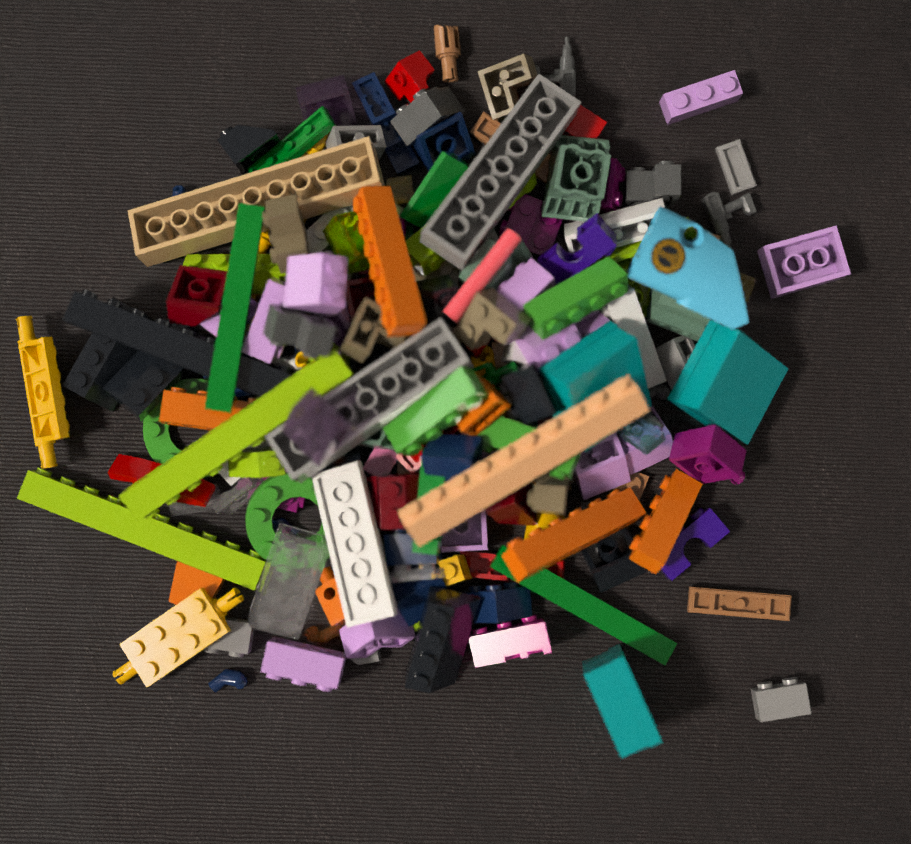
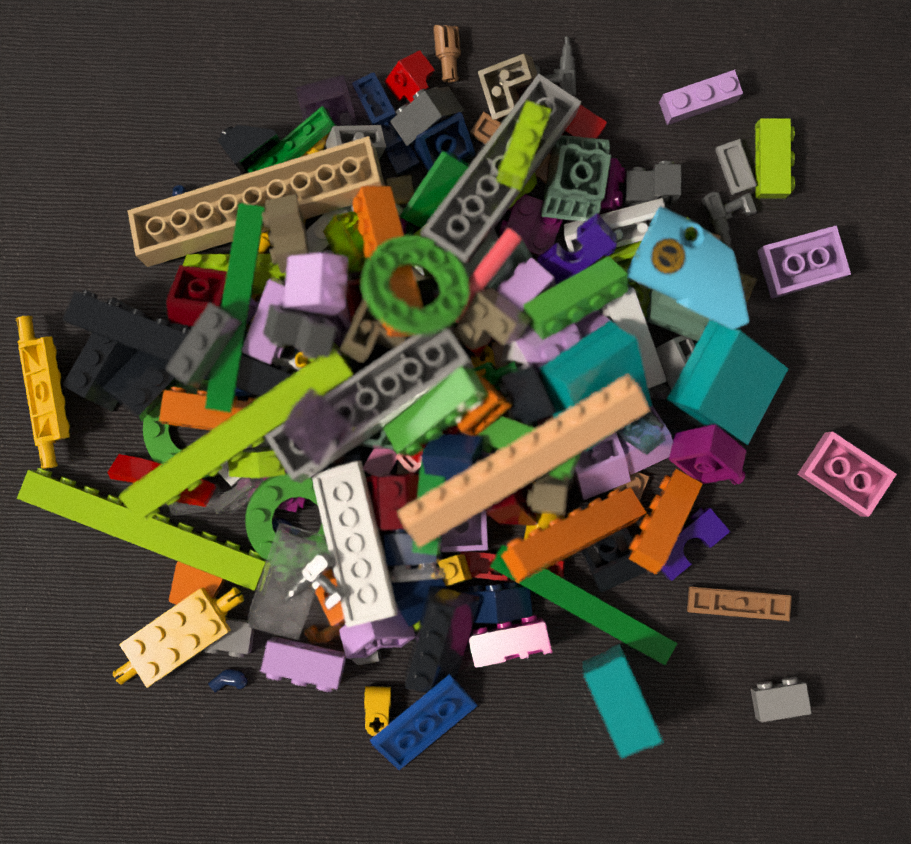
none -> dark grey brick [166,303,242,388]
none -> piece [284,552,347,610]
none -> bright green plate [362,236,469,335]
none -> yellow piece [364,686,391,736]
none -> blue tile [370,674,478,770]
none -> lime brick [496,100,551,190]
none -> lime brick [755,118,795,199]
none -> bright pink brick [797,432,897,517]

